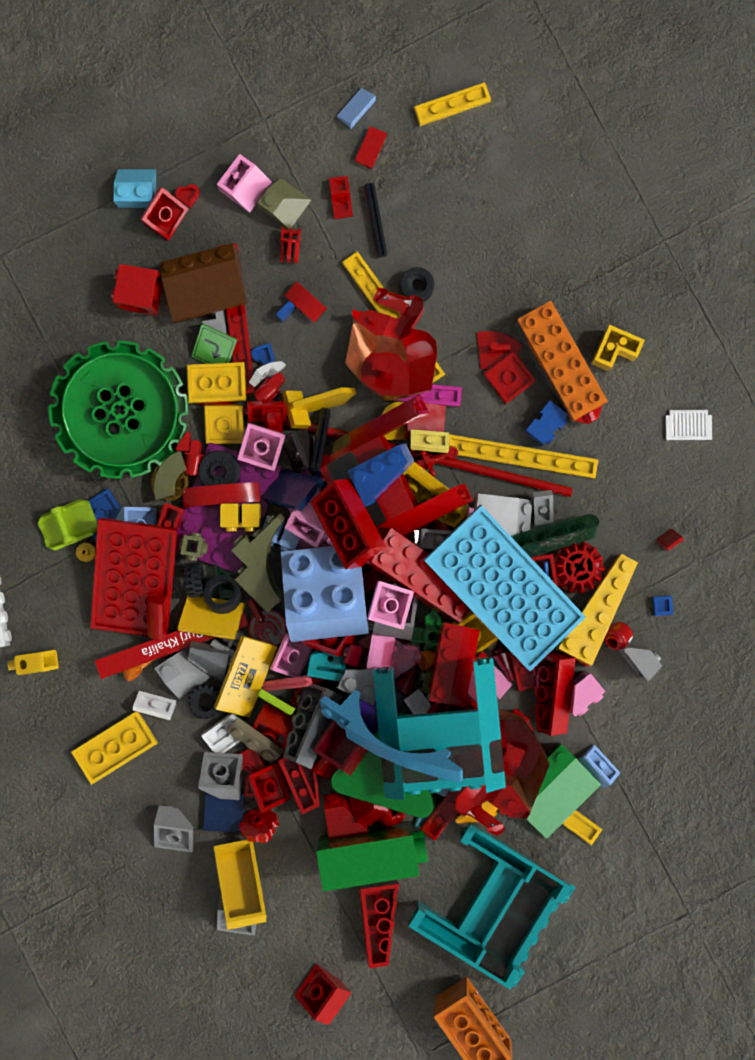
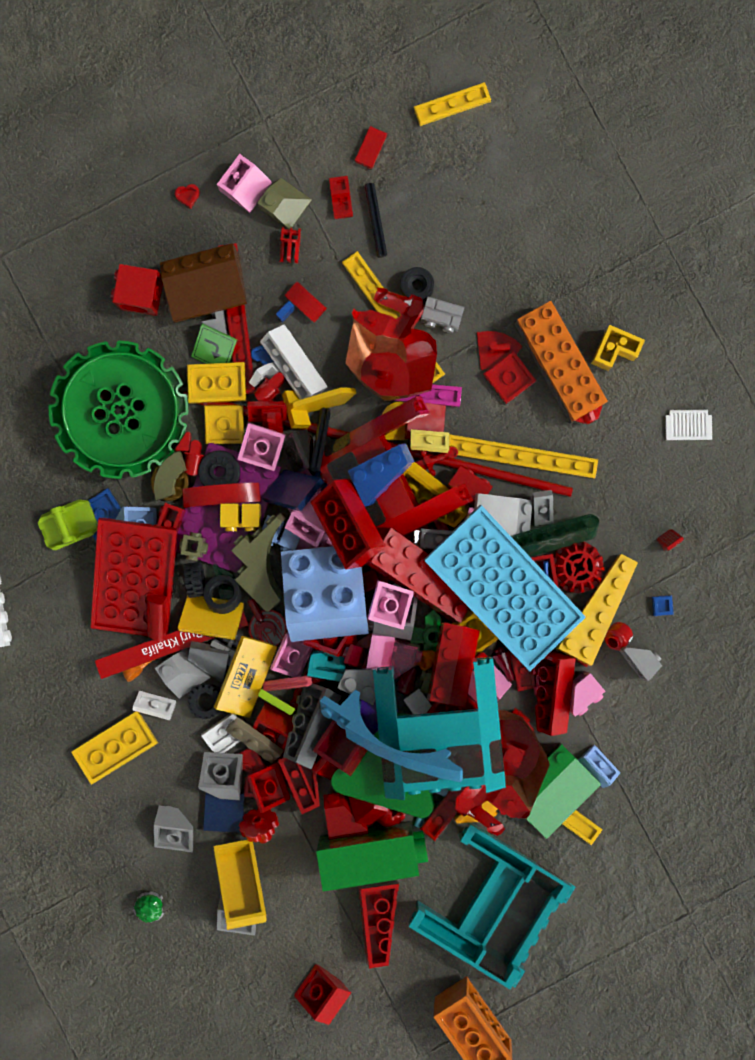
yellow torso [8,650,59,675] -> none
yellow tile [76,543,96,562] -> none
medium azure slope [114,169,156,208] -> none
red slope [140,187,189,240] -> none
light blue slope [337,88,376,129] -> none
blue brick [524,400,568,446] -> none
none -> green piece [133,891,164,923]
none -> white brick [260,324,327,400]
none -> light grey brick [421,297,464,333]
none -> red brick [447,466,493,508]

